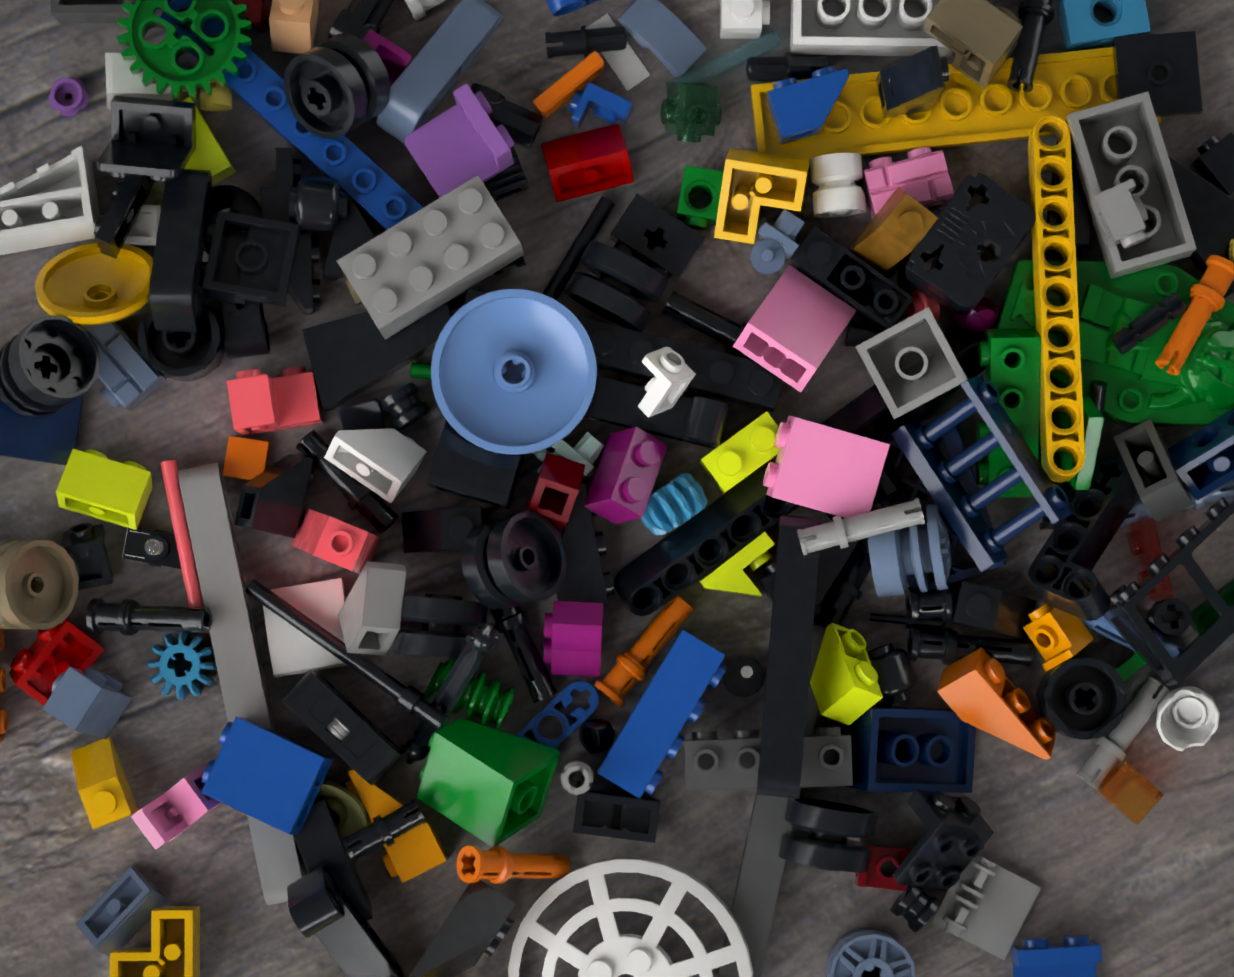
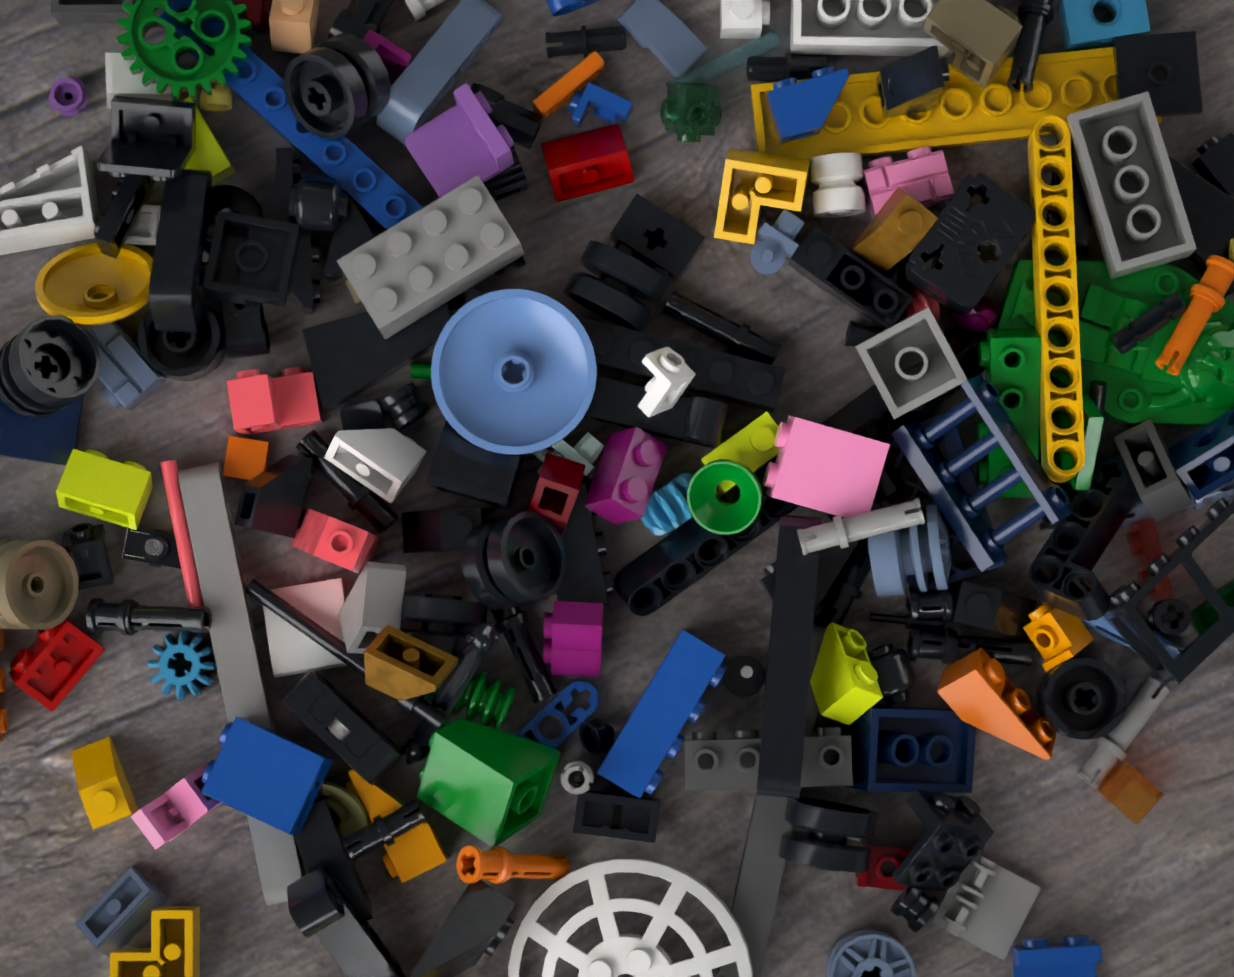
sand blue brick [42,666,132,739] -> none
black bar [542,196,615,301] -> none
white sticker [586,13,650,91] -> none
orange pin [593,595,694,708] -> none
green brick [676,165,724,230] -> none
neon yellow slope [699,532,775,597] -> none
bright pink brick [733,265,857,392] -> none
light grey brick [1090,178,1148,249] -> none
green piece [1114,652,1146,682] -> none
white hair [1156,686,1220,751] -> none
none -> pearl gold slope [364,625,458,701]
none -> green piece [687,459,762,535]

